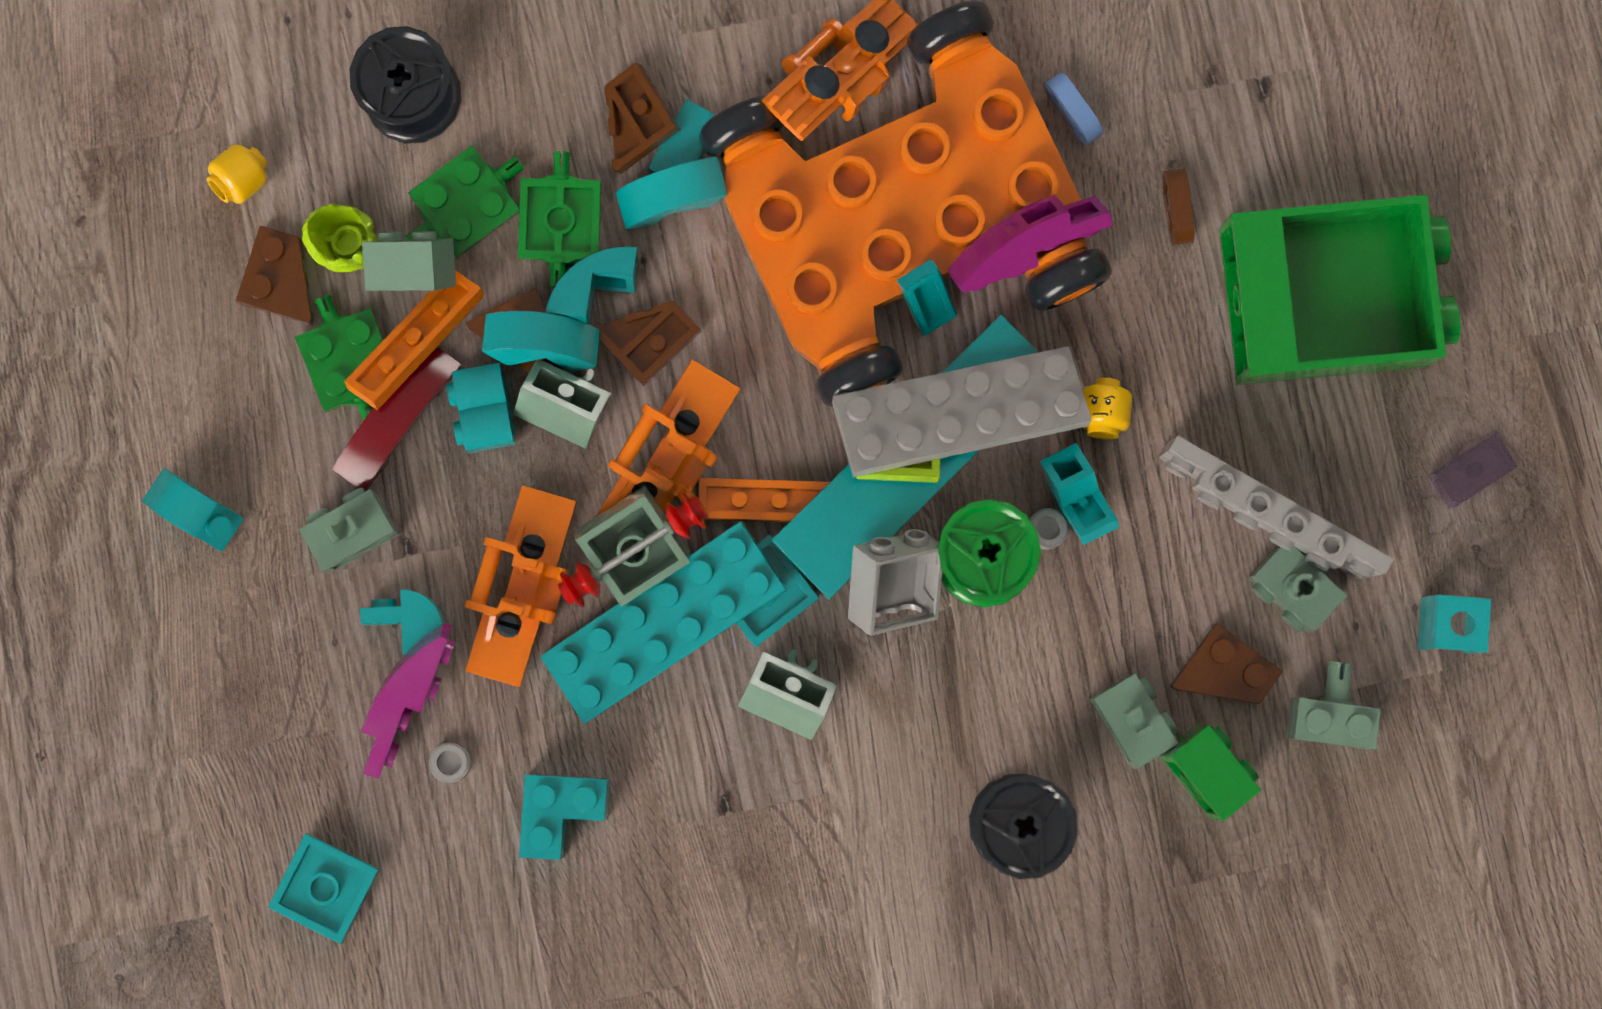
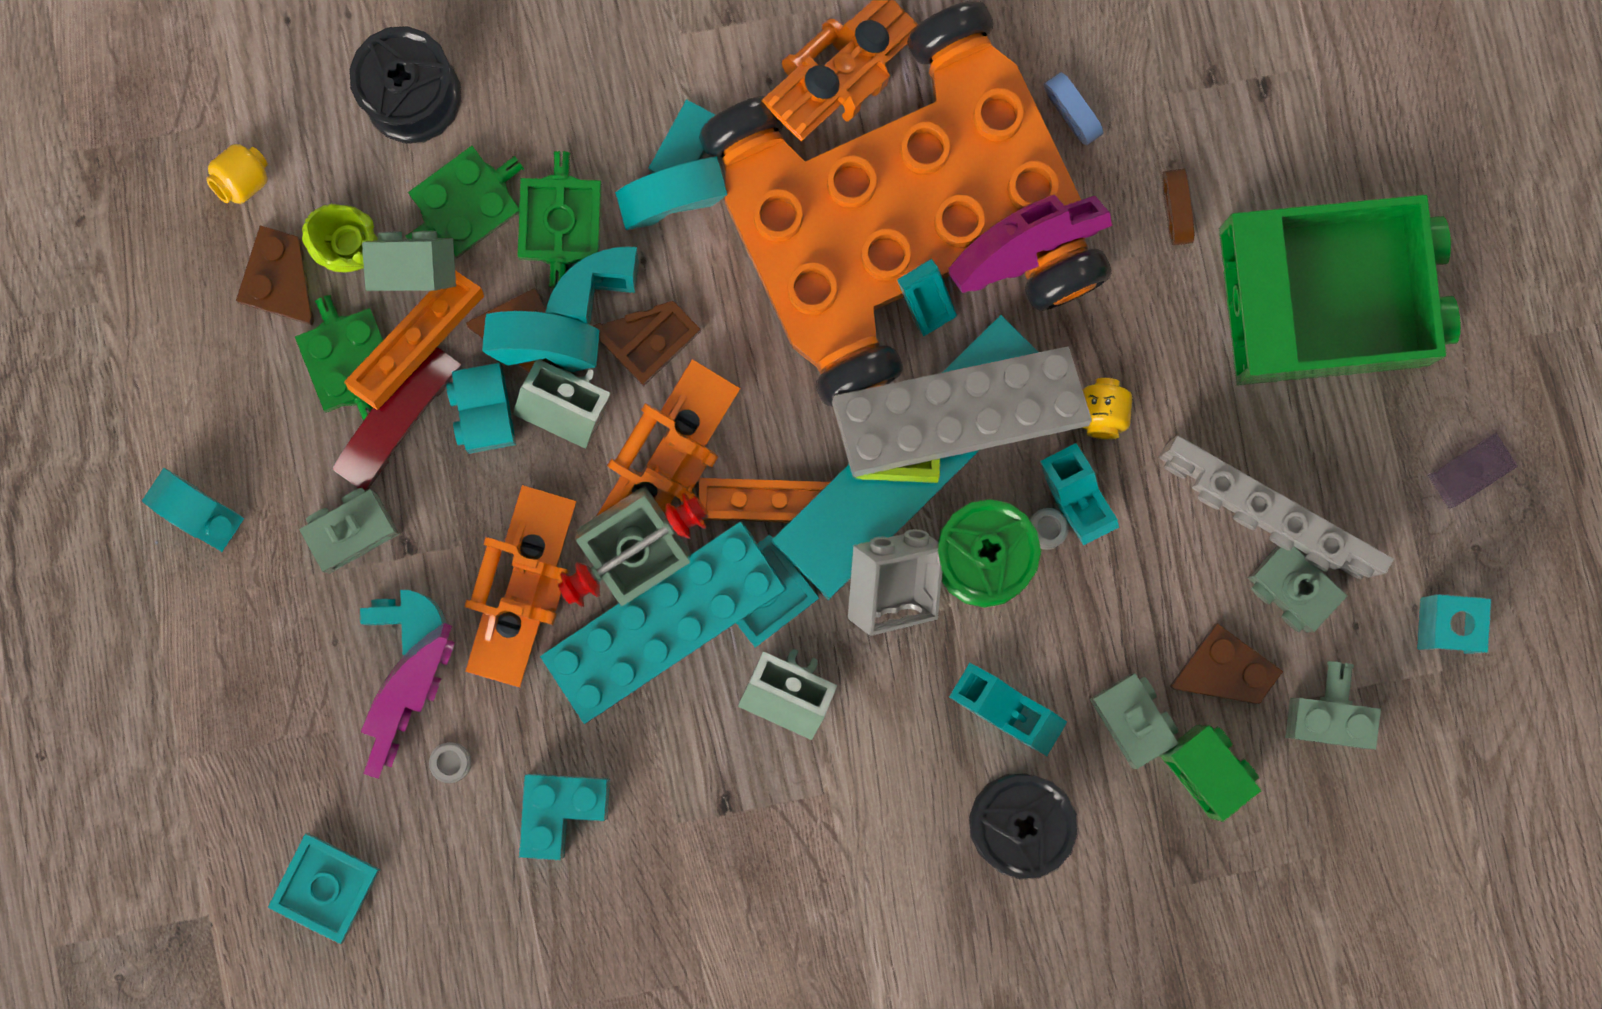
reddish brown wing [604,62,681,174] -> none
none -> teal brick [949,663,1067,757]

